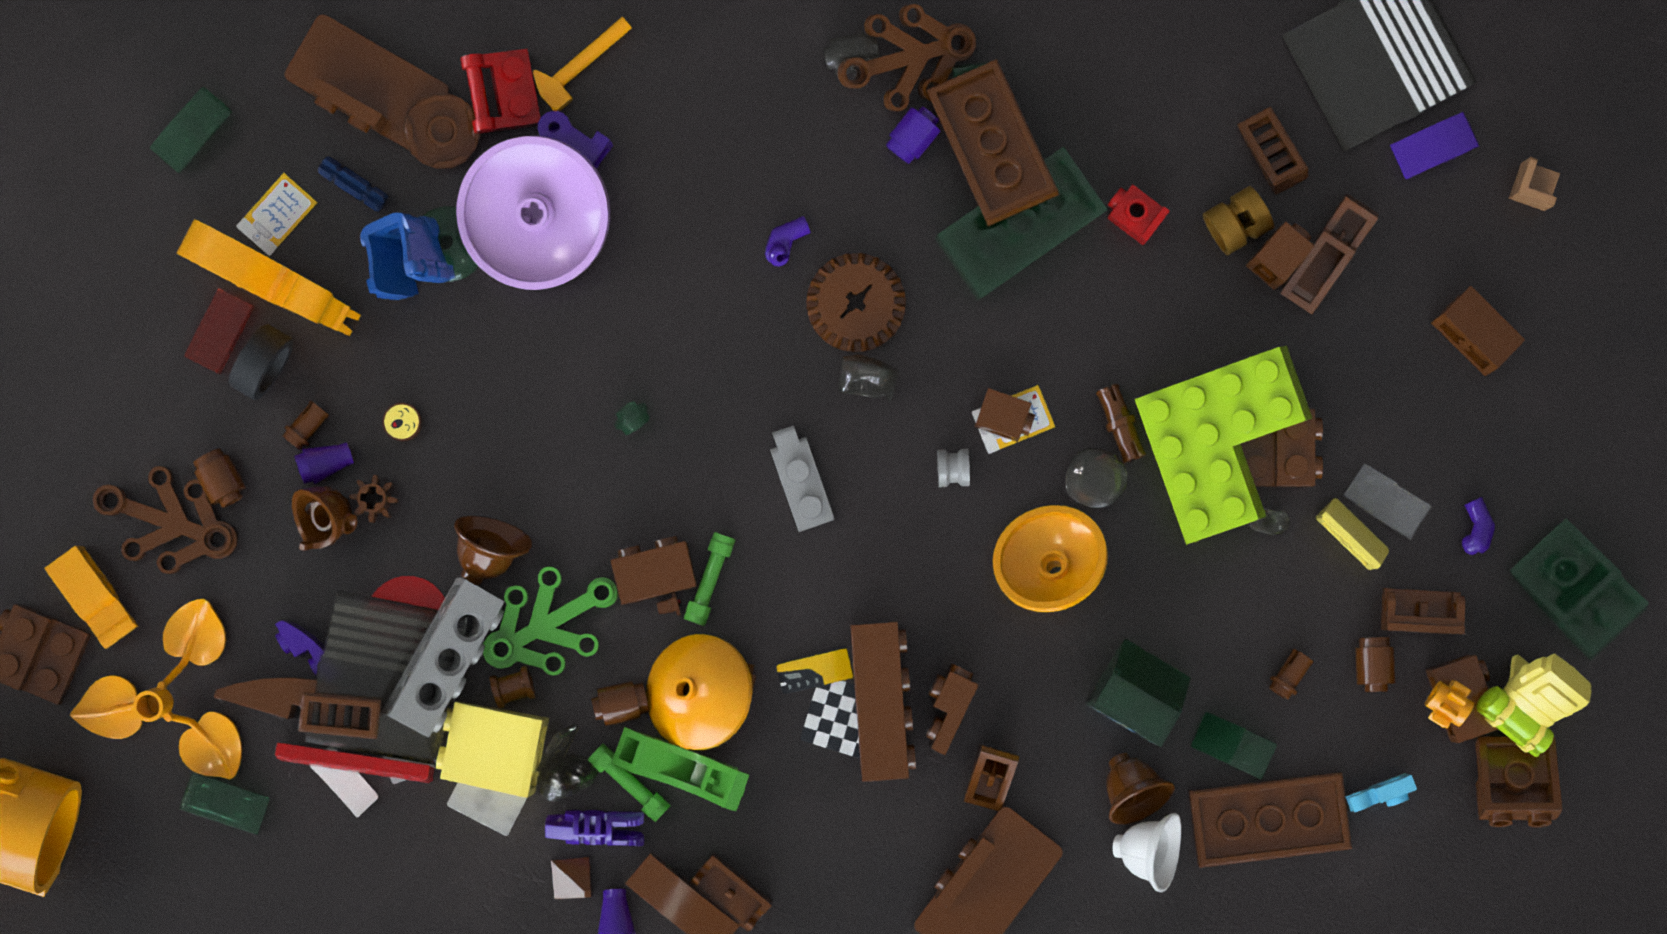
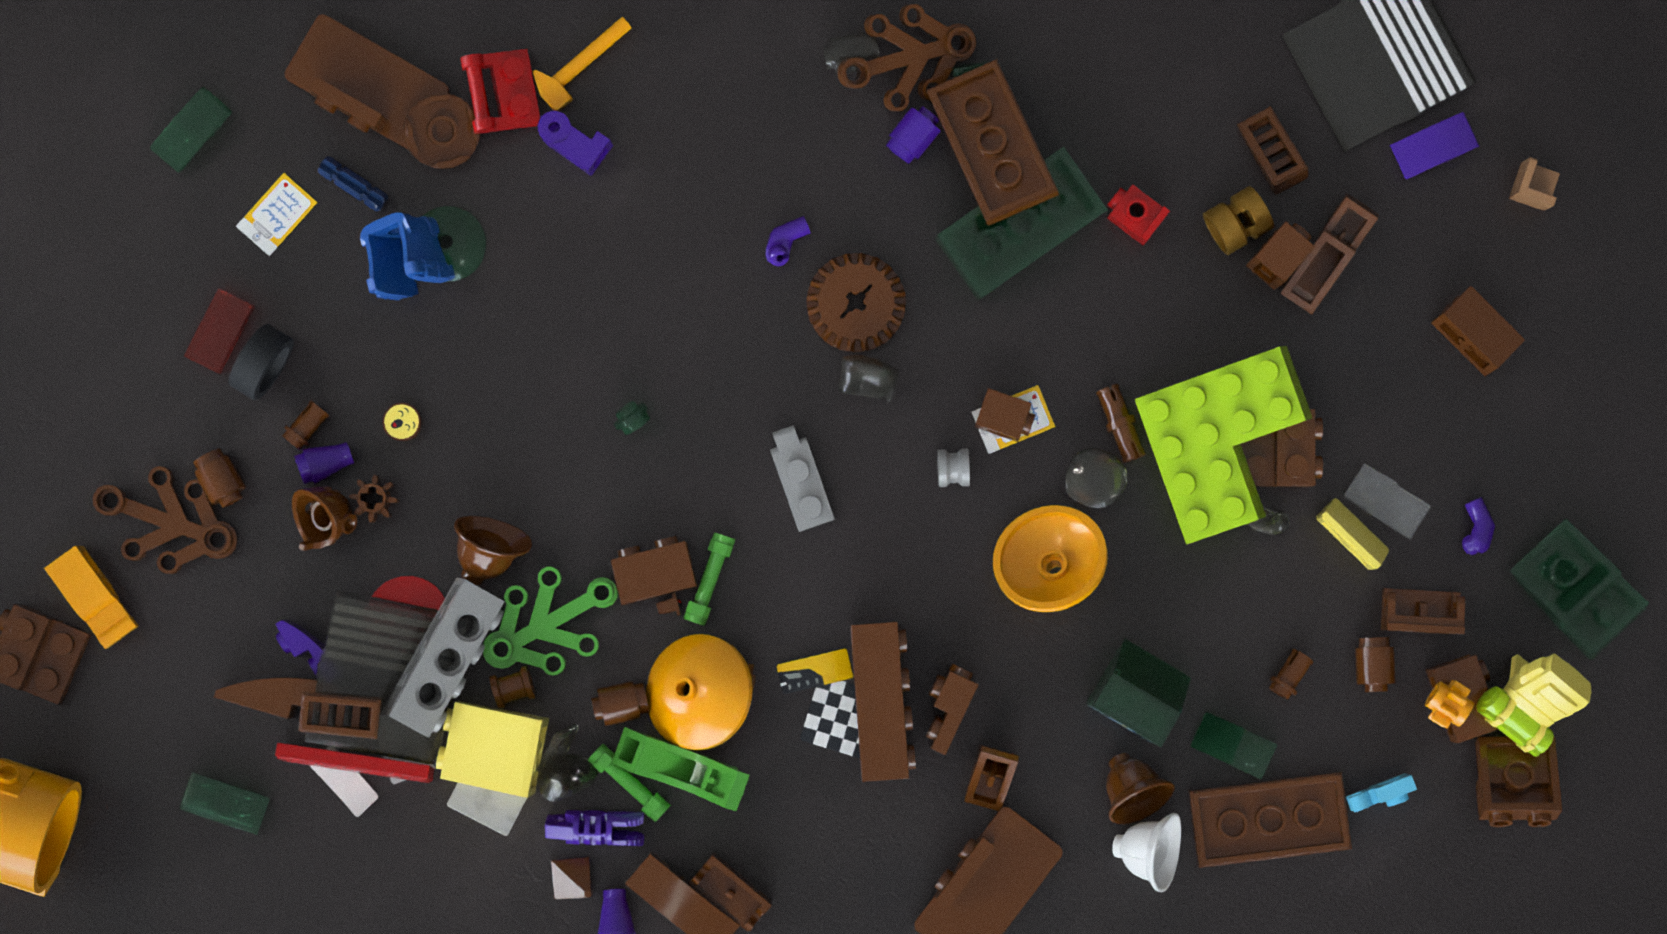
light orange plant [70,598,242,779] -> none
light orange animal [176,219,361,336] -> none
lavender dish [456,136,610,290] -> none

